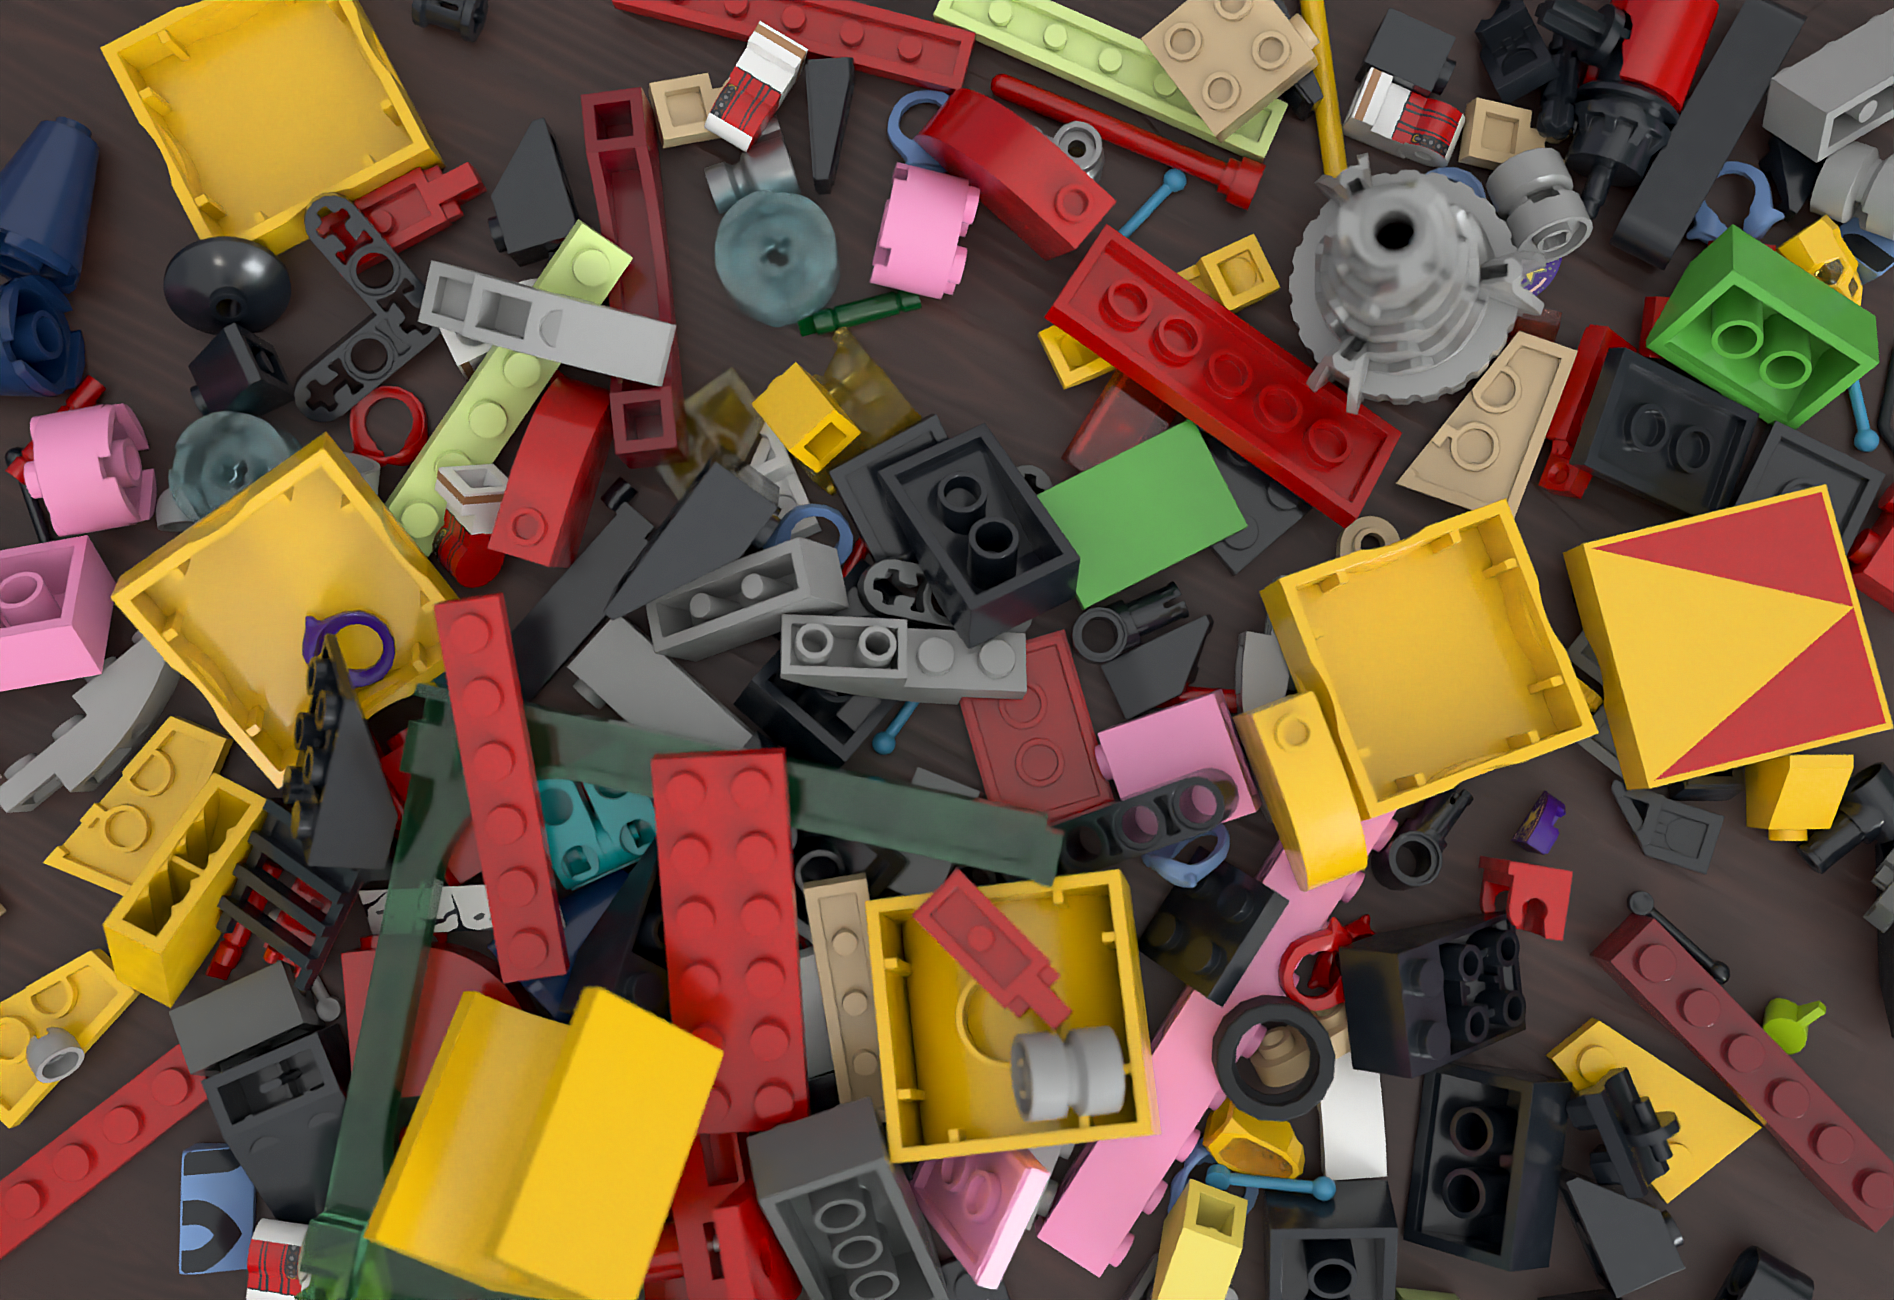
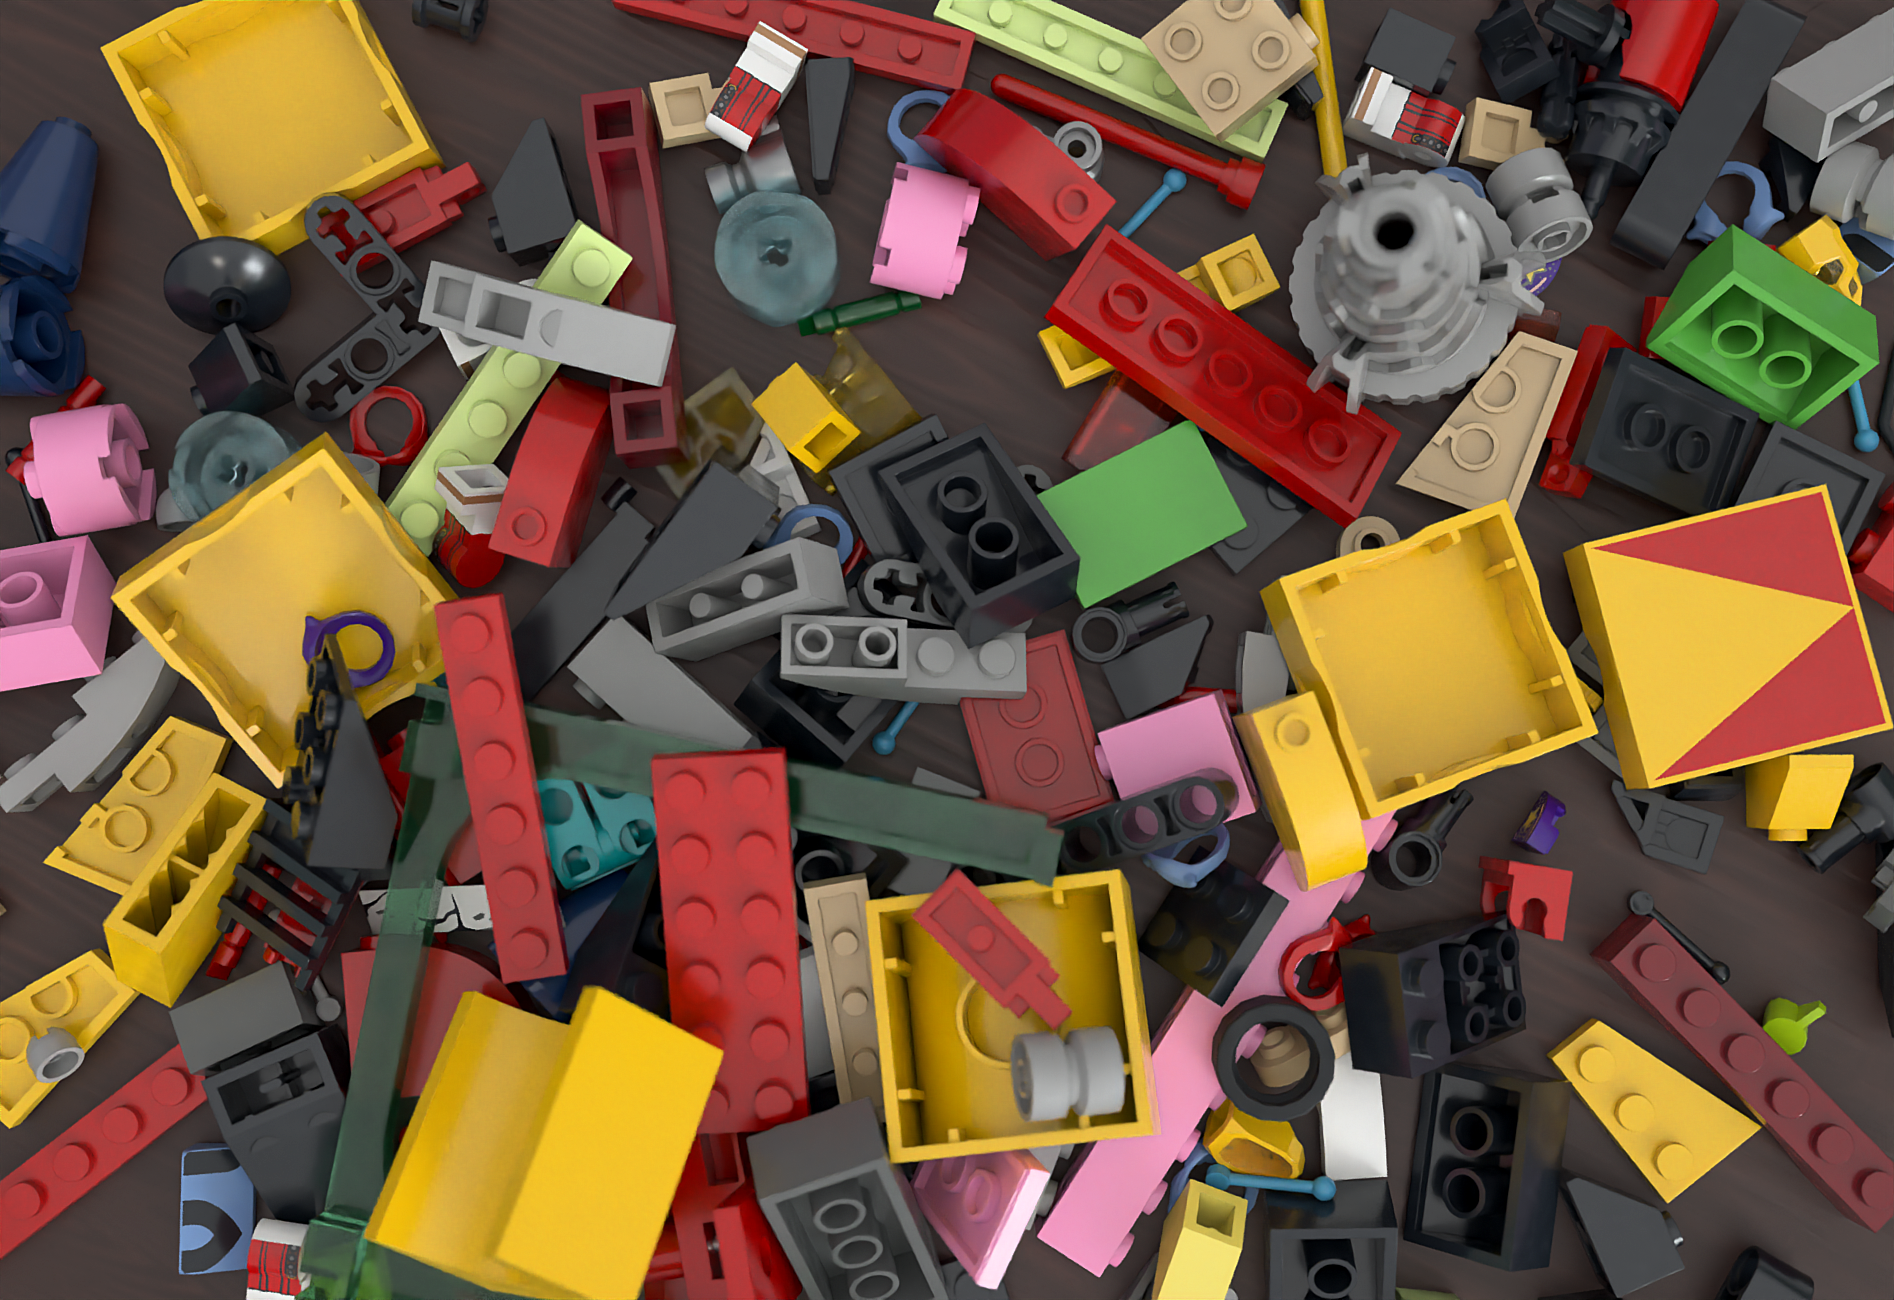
black hips [1565,1067,1681,1199] -> none

